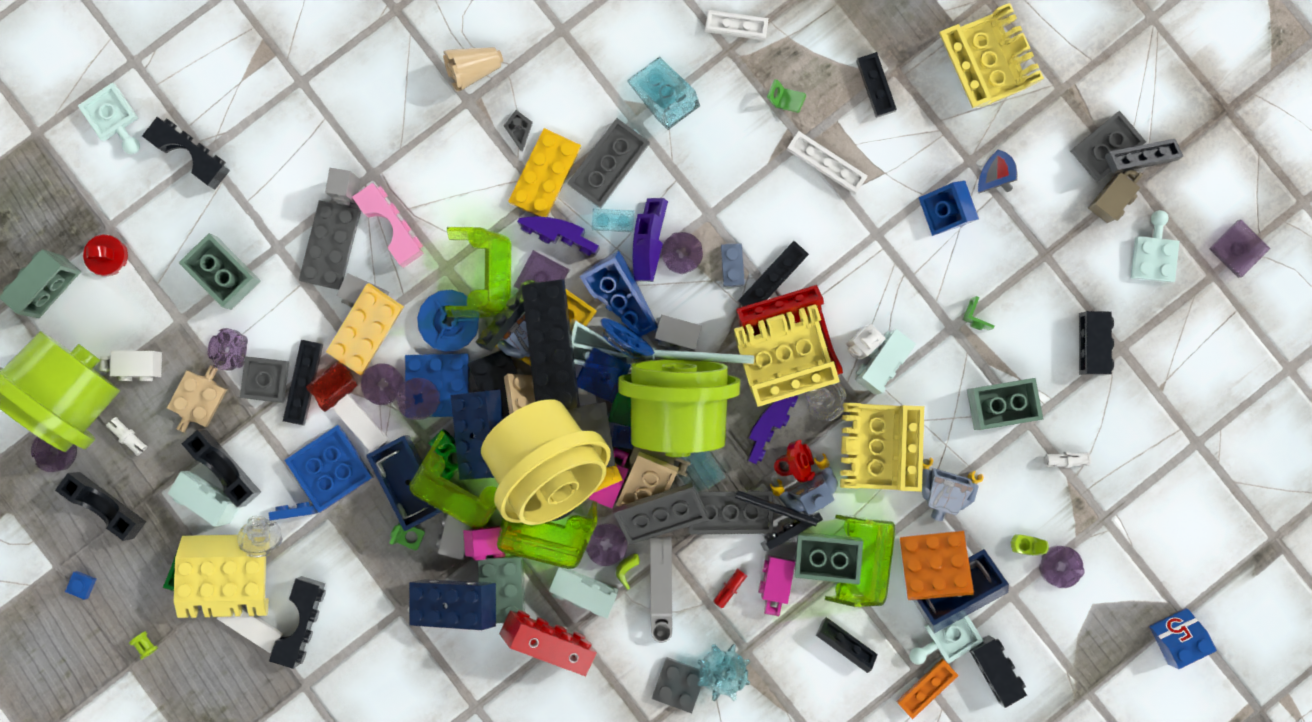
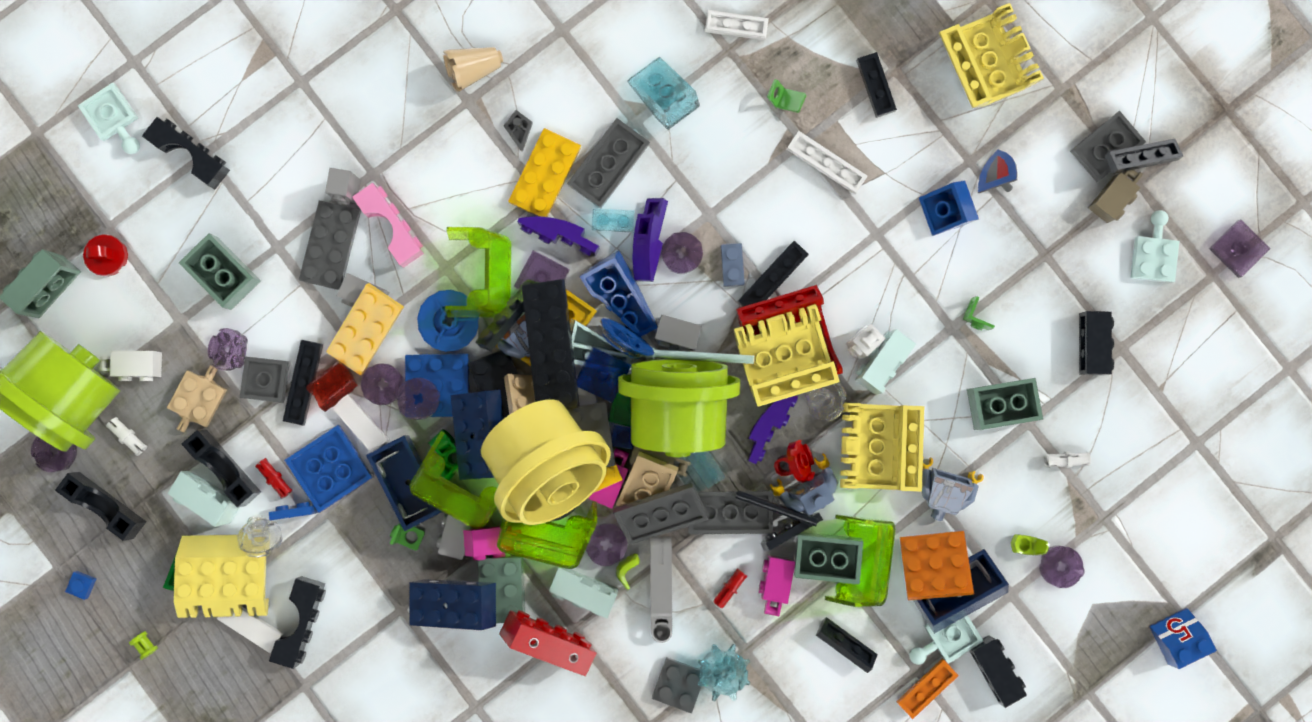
none -> red pin [255,458,293,499]

